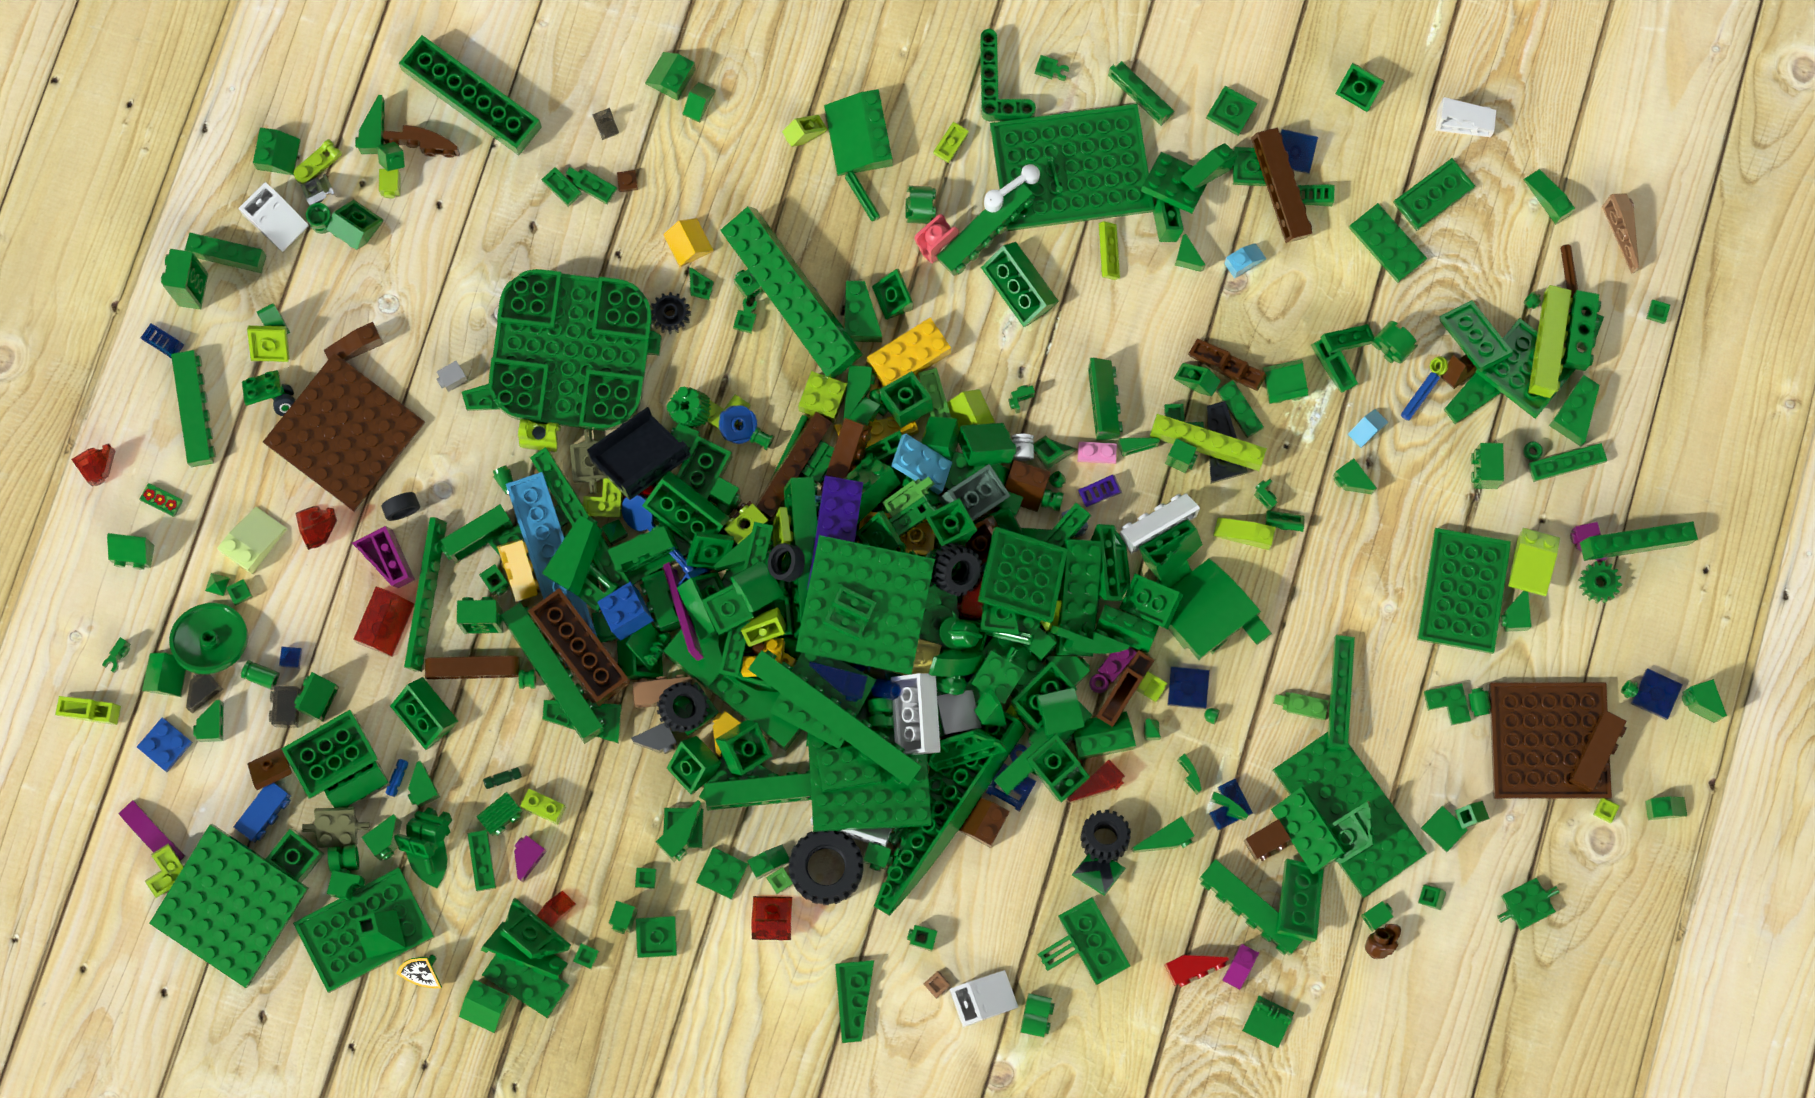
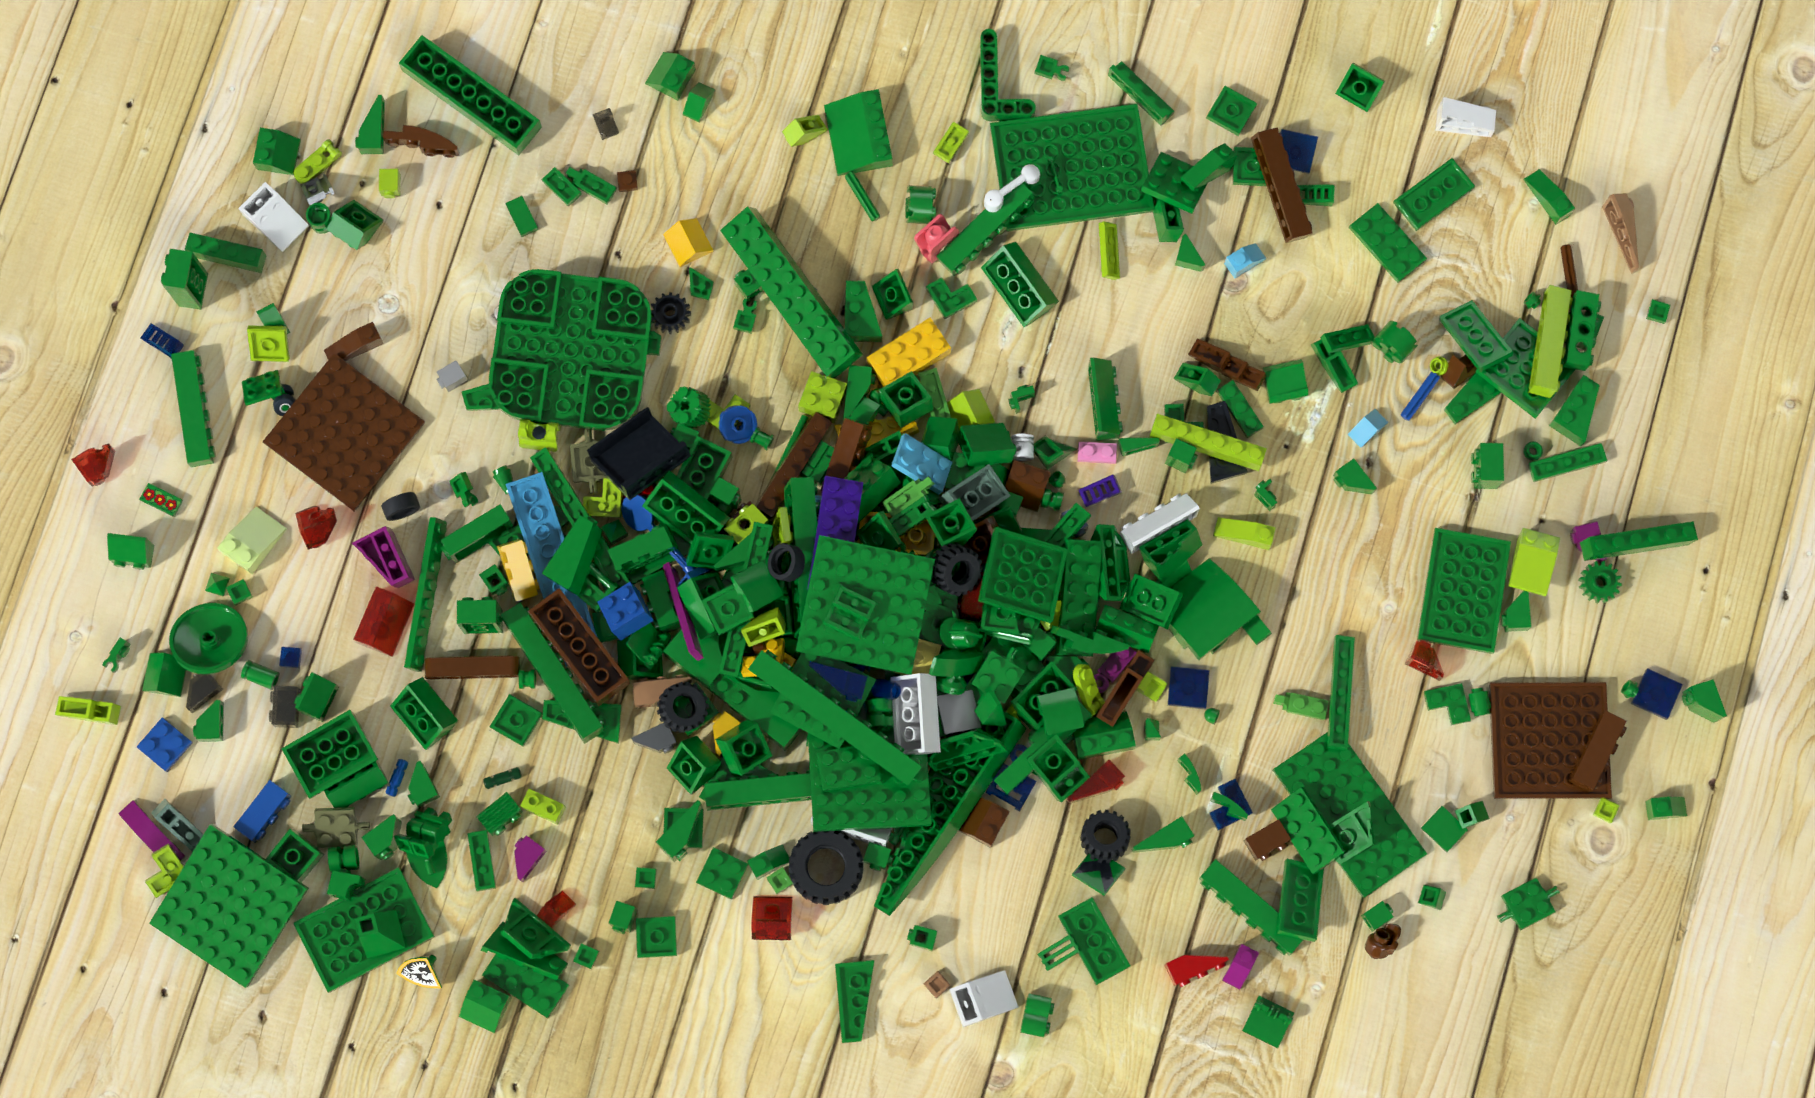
reddish brown plate [247,747,292,790] -> none
green brick [377,142,405,171] -> none
green plate [1265,510,1305,532] -> none
none -> sand green slope [151,799,204,852]
none -> green plate [449,472,478,508]
none -> green tile [489,694,543,747]
none -> green tile [505,196,539,237]
none -> green plate [926,277,977,319]
none -> lime plate [1073,664,1105,717]
none -> clear red slope [1405,640,1444,681]

